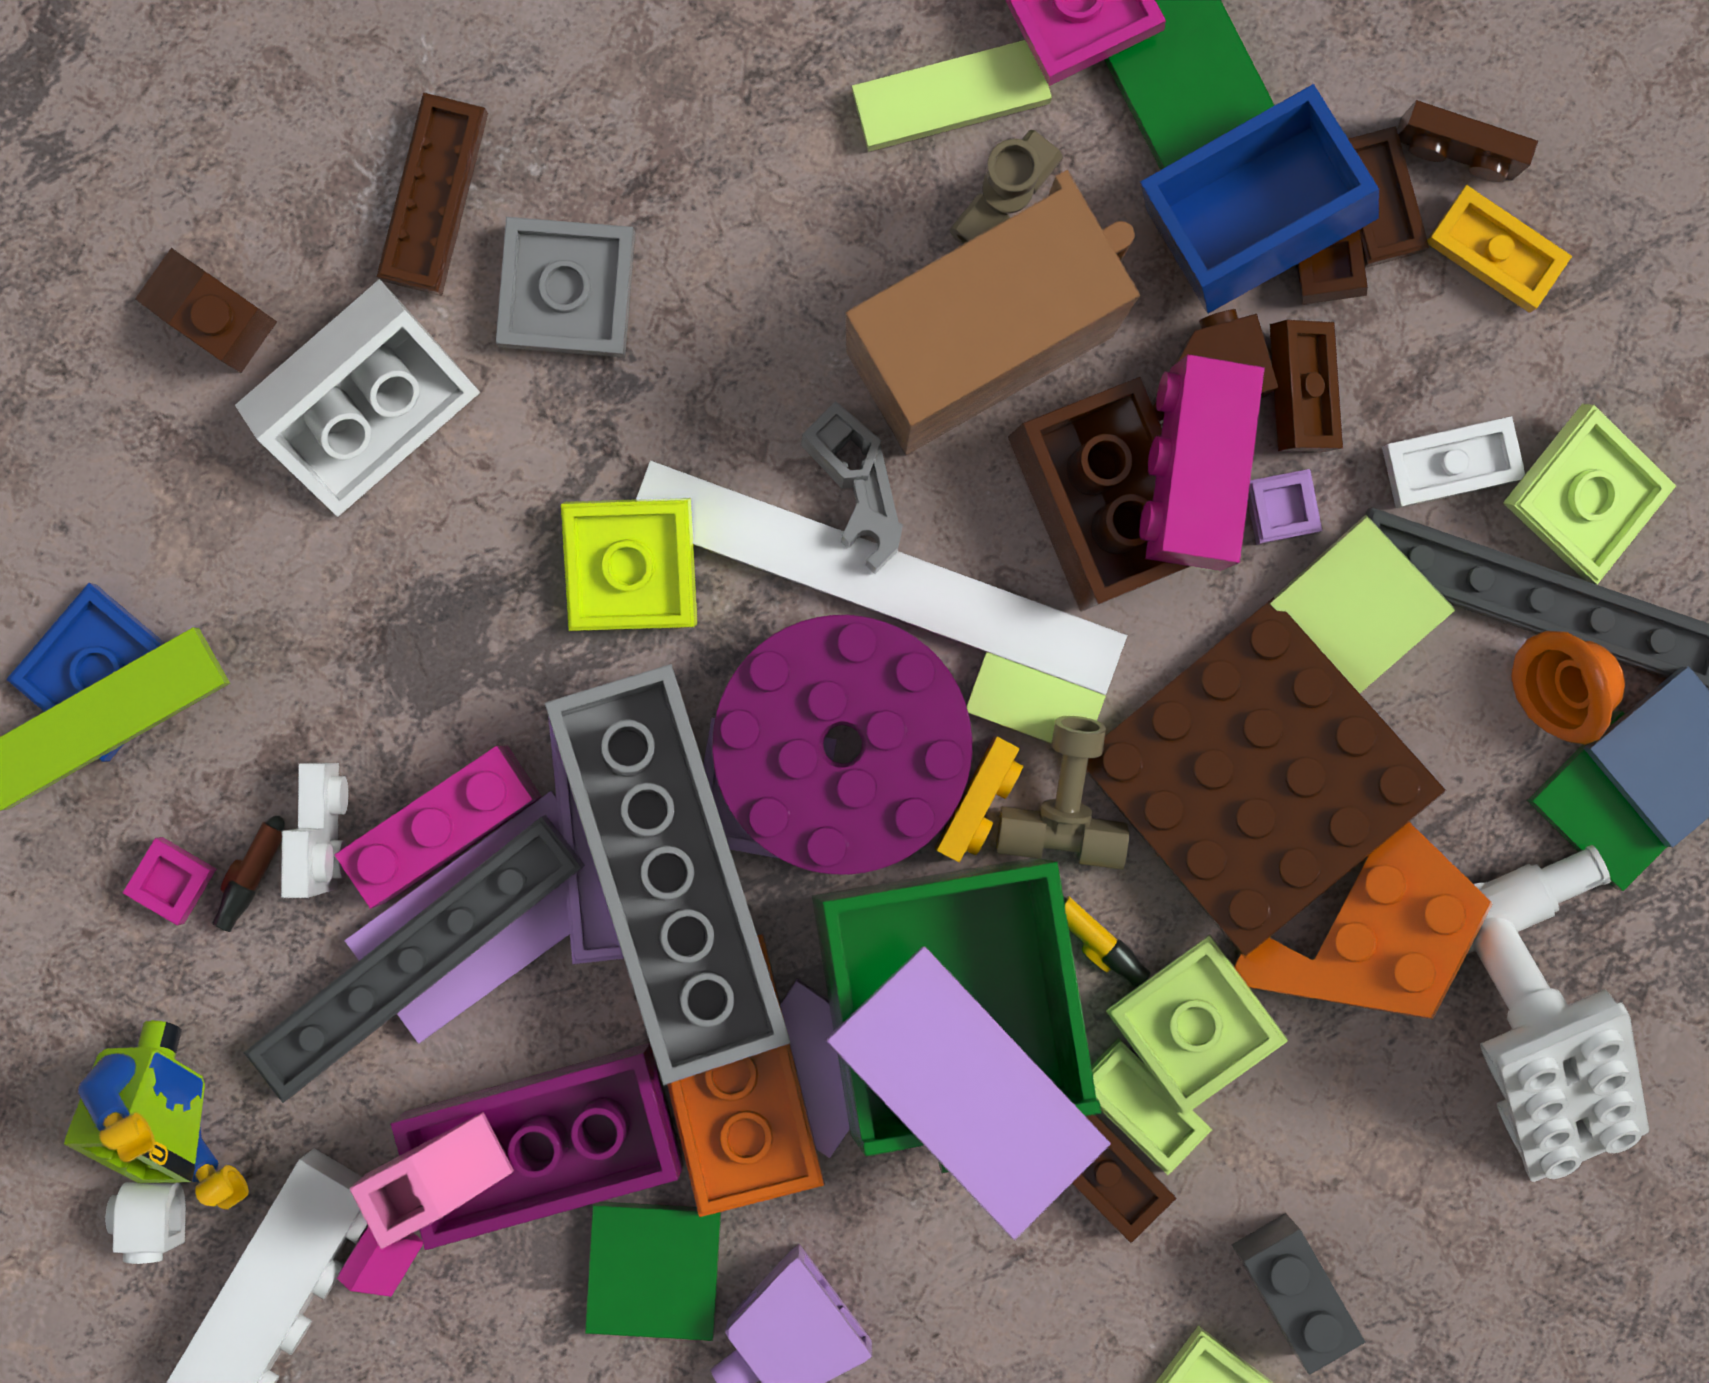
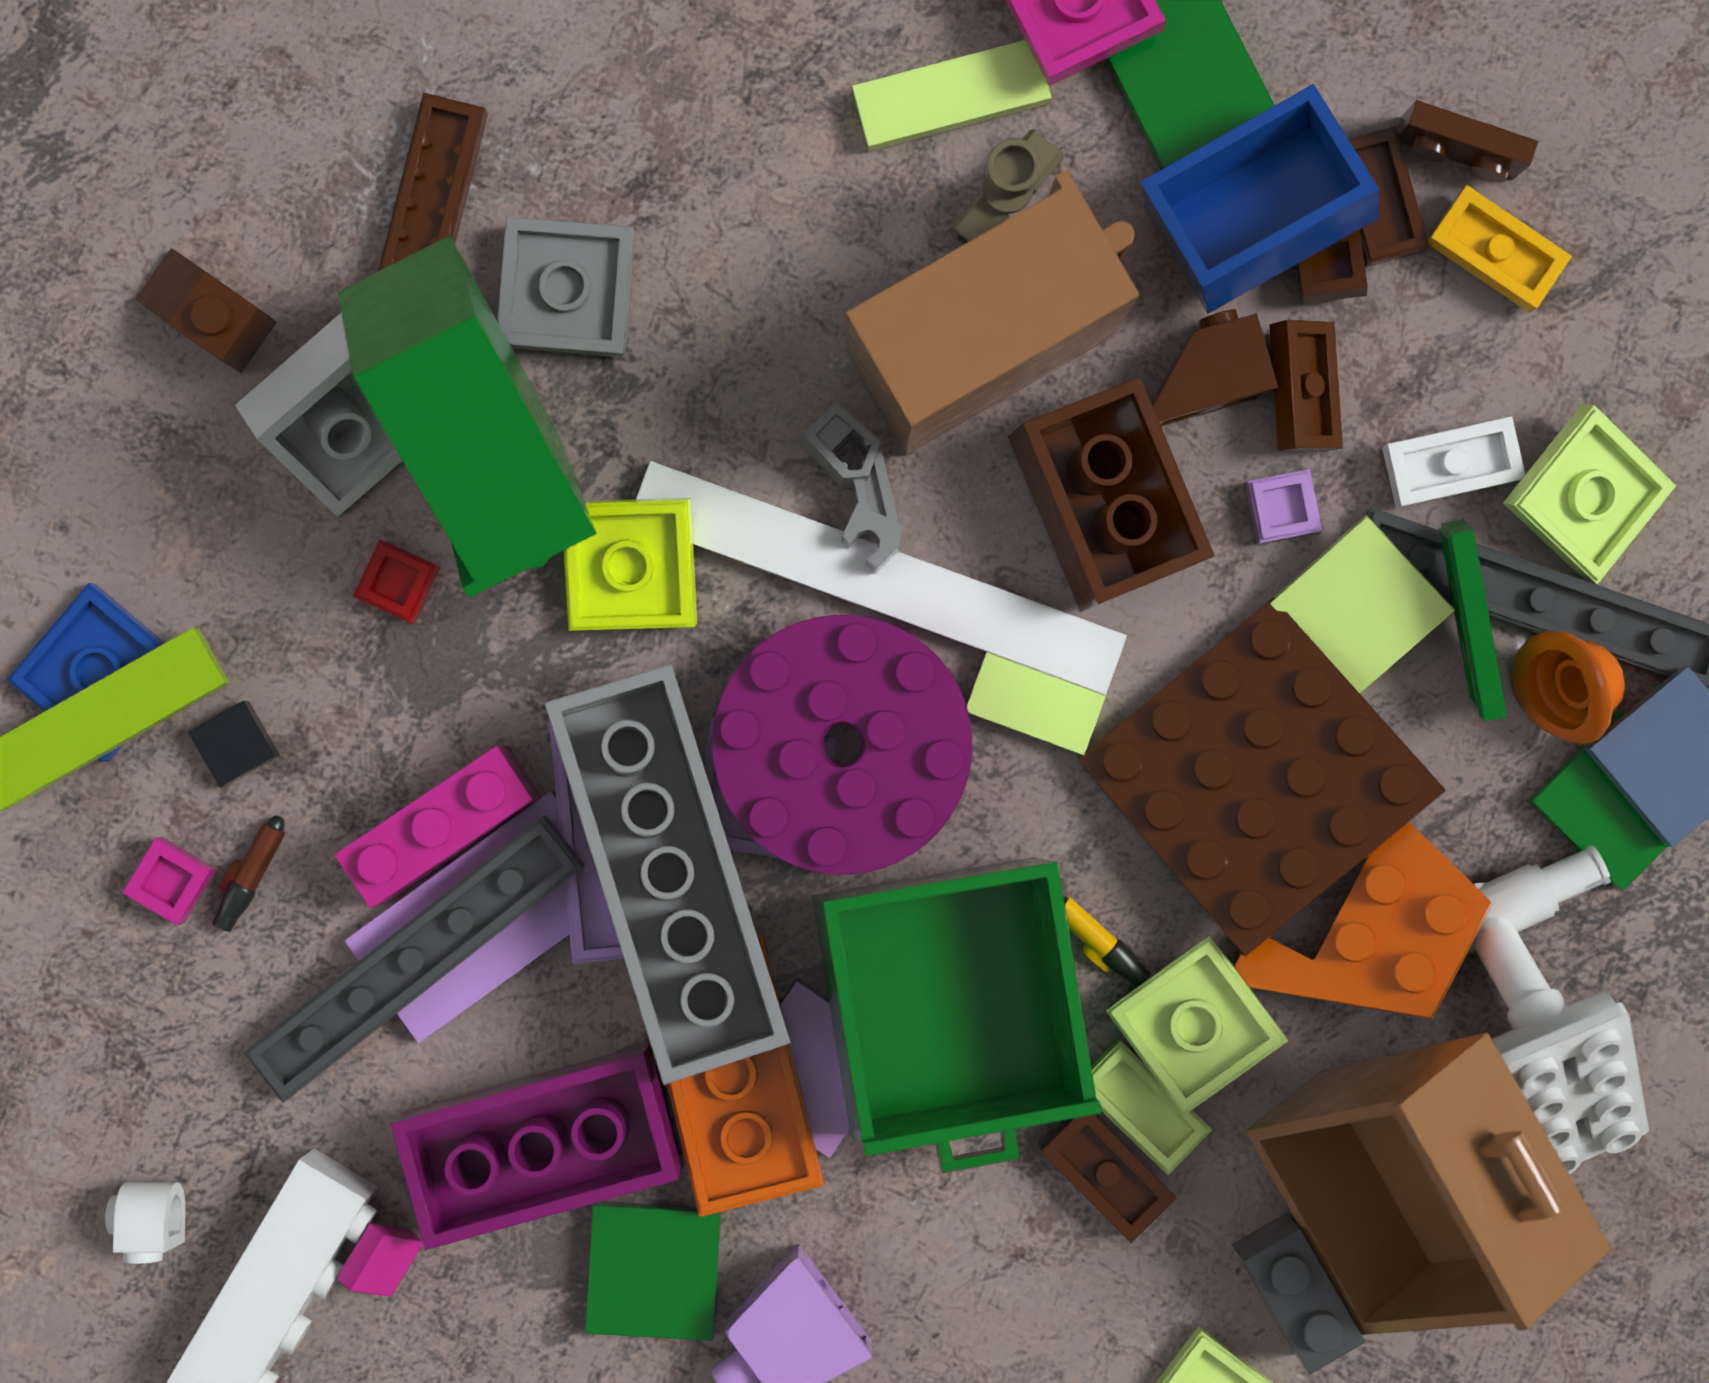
torso [64,1020,249,1210] -> none
white plate [281,763,348,898] -> none
bright pink slope [350,1112,514,1249] -> none
lavender tile [825,946,1111,1240] -> none
yellow plate [935,736,1023,863] -> none
dark tan bar [996,716,1129,870] -> none
dark pink brick [1140,355,1264,571] -> none
none -> black tile [188,701,280,788]
none -> green container [338,236,597,599]
none -> red tile [353,539,441,624]
none -> medium nougat container [1245,1032,1612,1335]
none -> green tile [1439,519,1507,722]

